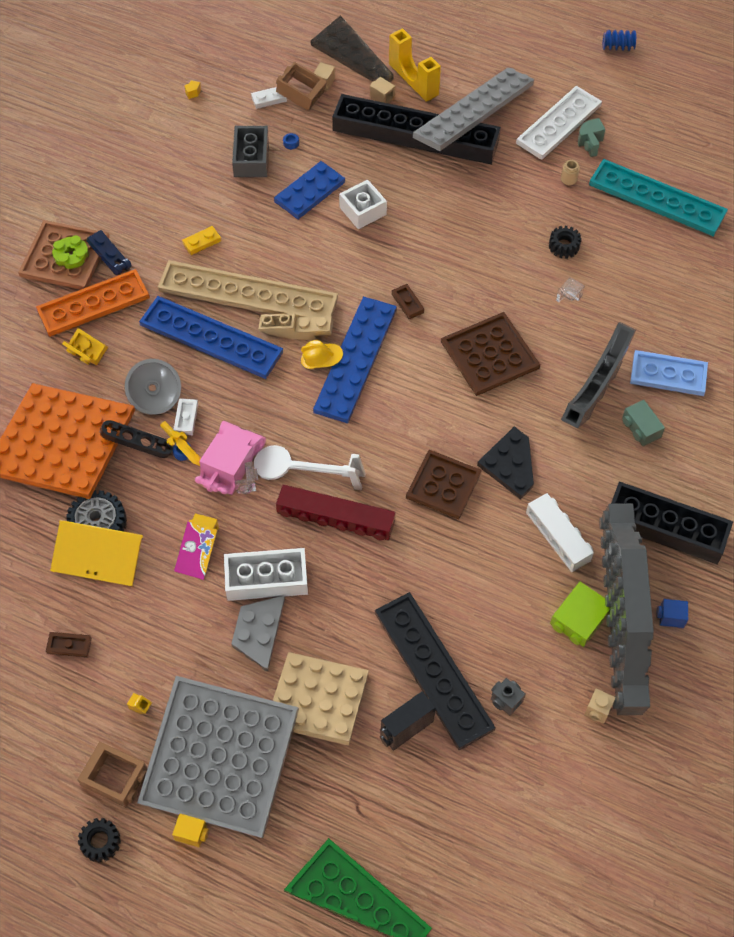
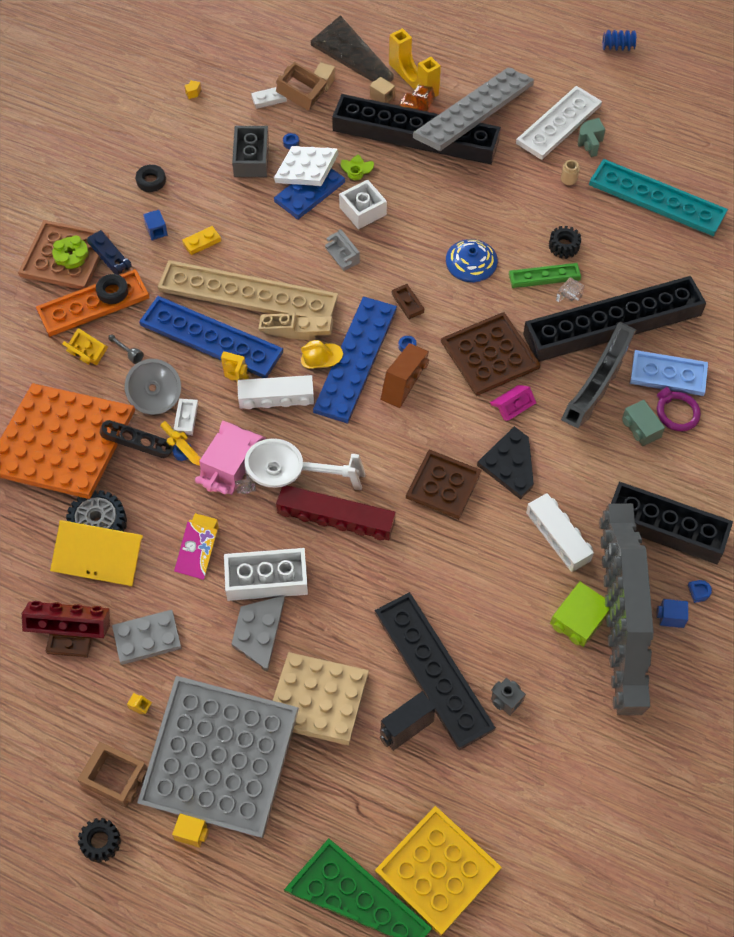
tan brick [584,689,616,724] -> none
none -> dark red brick [21,601,110,638]
none -> black tyre [96,274,128,304]
none -> dark grey hinge [108,334,144,364]
none -> light grey plate [112,610,182,665]
none -> black tyre [135,164,166,192]
none -> blue brick [143,210,168,241]
none -> yellow bracket [221,351,249,386]
none -> white brick [238,375,314,409]
none -> white dish [245,439,303,488]
none -> white plate [274,146,339,186]
none -> light grey hinge [325,229,360,271]
none -> lime plate [341,154,374,180]
none -> yellow plate [375,806,502,936]
none -> dark orange wedge [380,343,429,408]
none -> blue tile [398,336,417,352]
none -> clear orange brick [400,85,435,111]
none -> blue dish [446,239,498,282]
none -> dark pink panel [490,385,536,421]
none -> bright green tile [508,263,581,288]
none -> black brick [523,276,706,362]
none -> magenta piece [656,387,701,432]
none -> blue tile [688,580,712,603]

